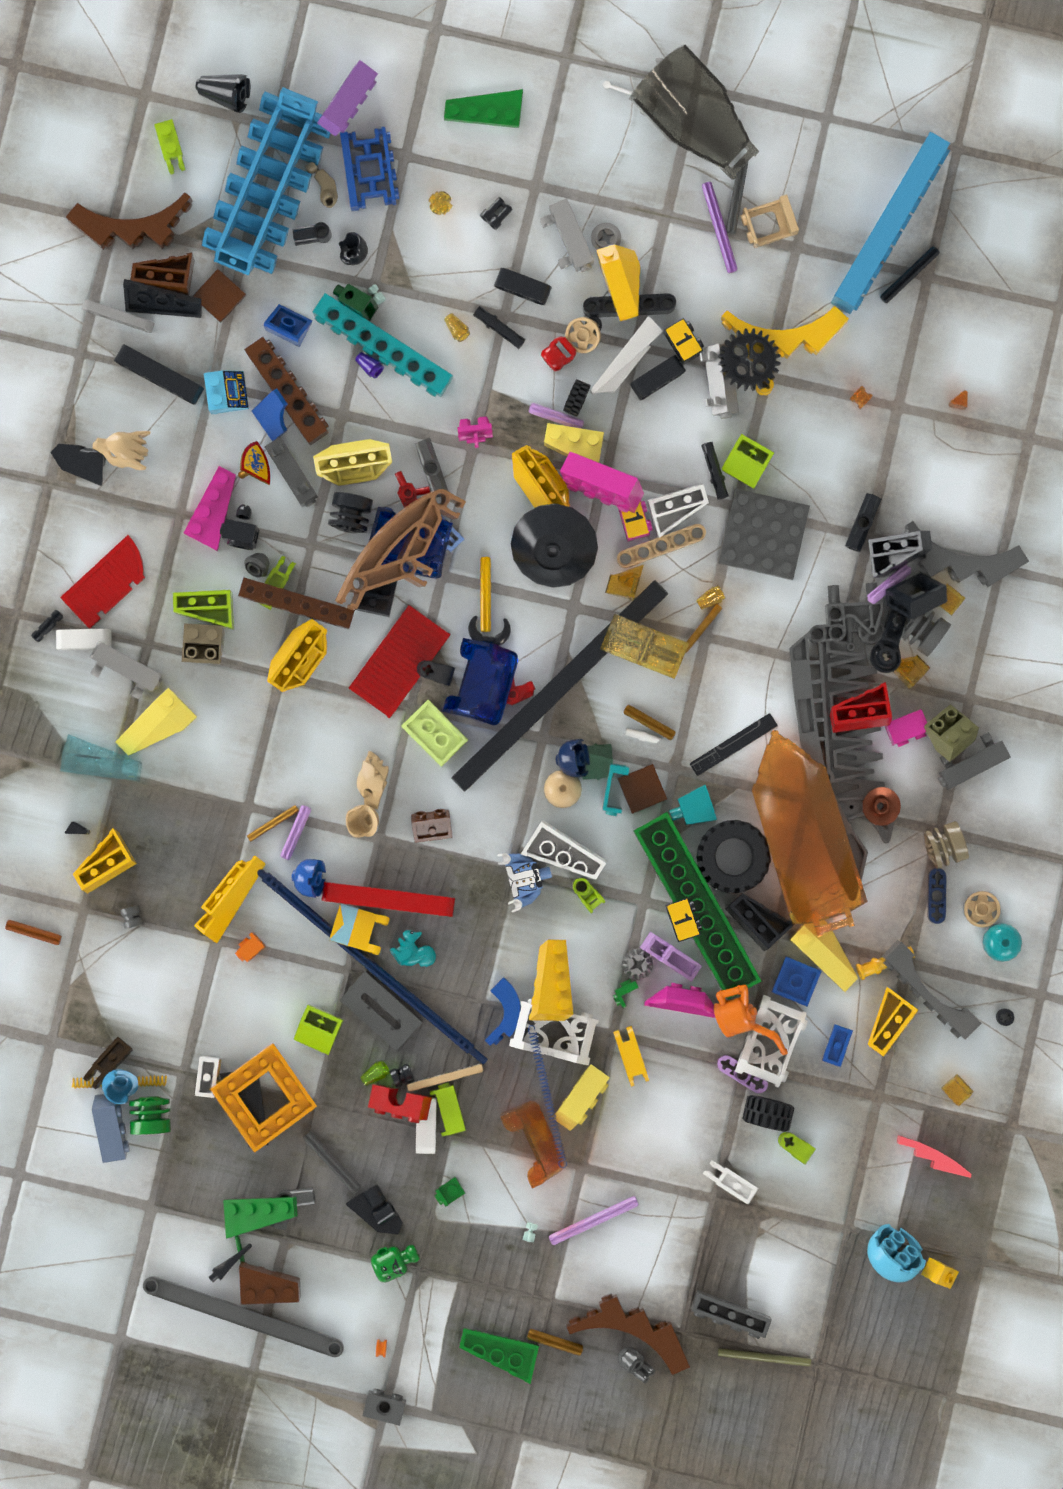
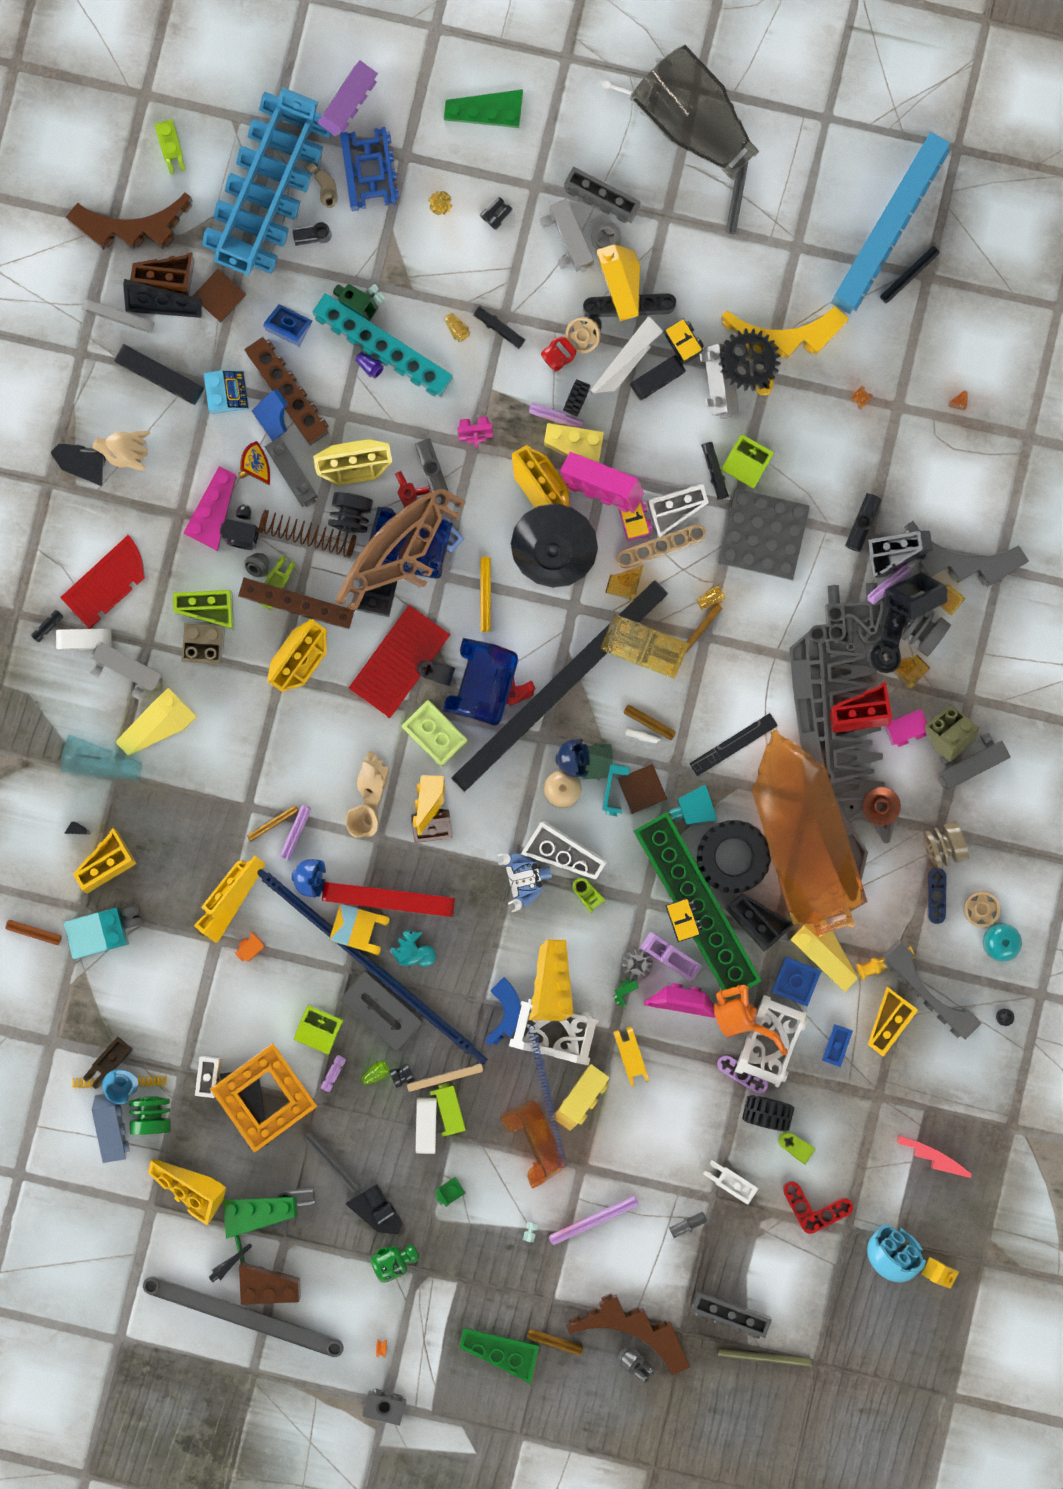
black cone [195,74,251,113] -> none
black hair [339,232,368,266] -> none
red arch [368,1084,432,1123] -> none
black piece [468,616,511,647] -> none
black beam [494,268,552,306] -> none
medium lavender axle [702,182,737,273] -> none
tan window [741,194,799,248] -> none
clear yellow piece [941,1074,974,1106] -> none
none -> slope [63,907,129,960]
none -> yellow wedge [148,1159,226,1225]
none -> reddish brown piece [258,509,357,559]
none -> lavender axle [321,1055,346,1092]
none -> yellow slope [413,775,446,835]
none -> dark grey brick [564,166,641,223]
none -> dark grey axle [669,1212,707,1238]
none -> red beam [783,1181,853,1234]

